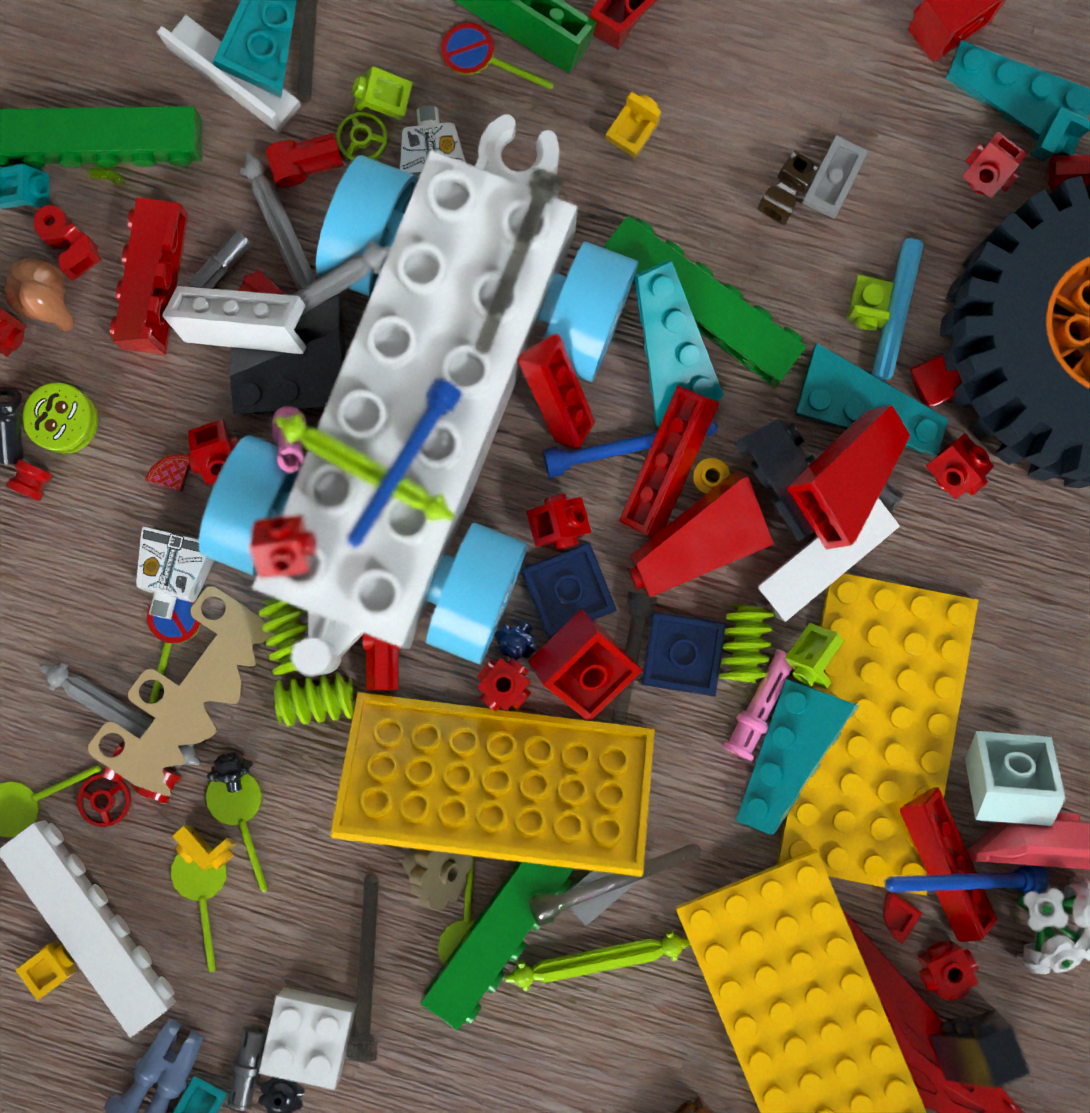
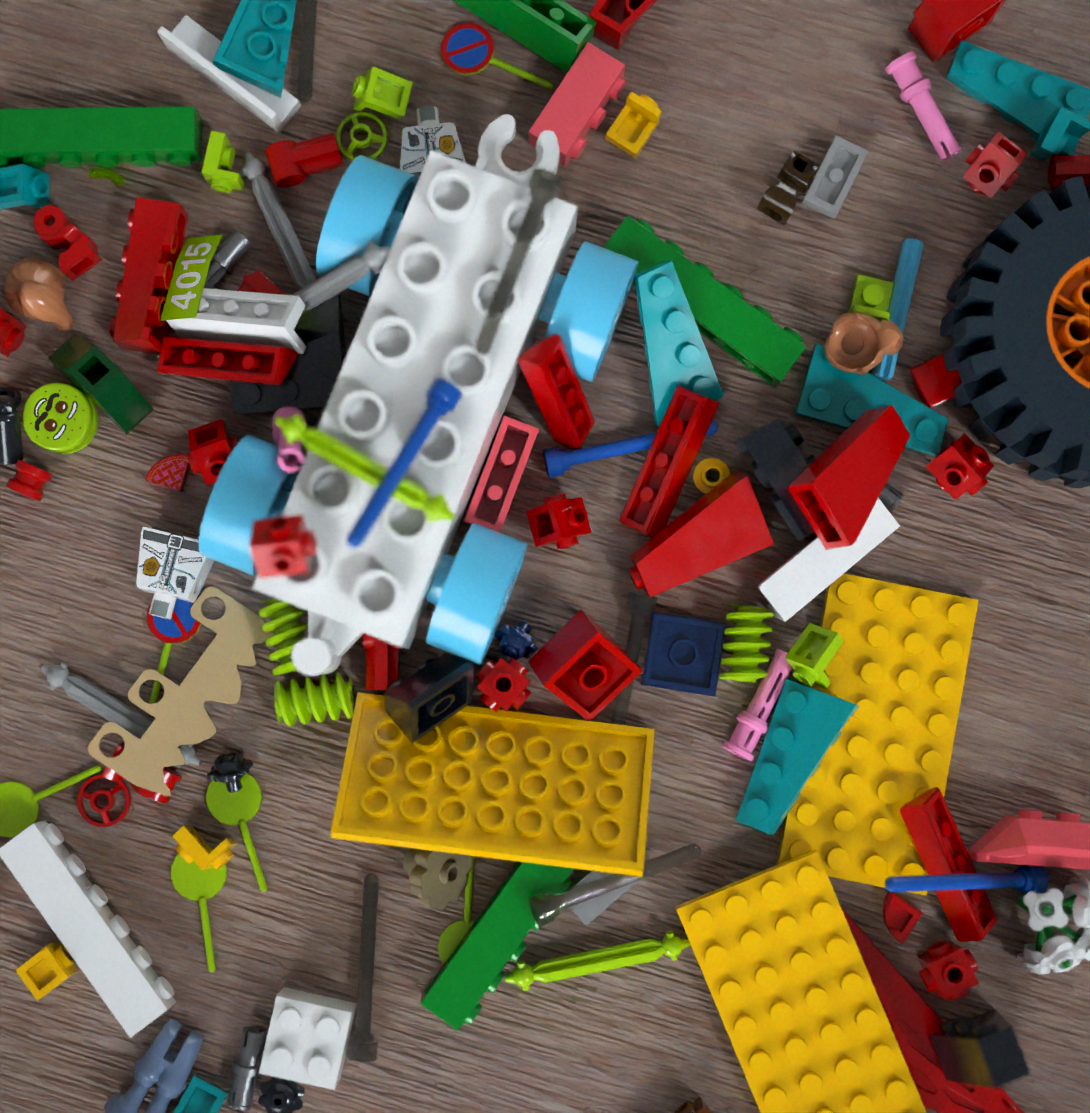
dark blue tile [521,542,617,638] -> none
light aqua brick [965,731,1065,826] -> none
none -> dark green slope [48,334,154,435]
none -> red slope [157,336,298,385]
none -> lime sticker [160,235,222,321]
none -> lime bracket [201,130,245,193]
none -> black slope [384,653,474,743]
none -> coral brick [462,415,539,532]
none -> coral brick [528,42,626,167]
none -> nougat hair [824,312,904,375]
none -> bright pink pin [885,51,962,162]

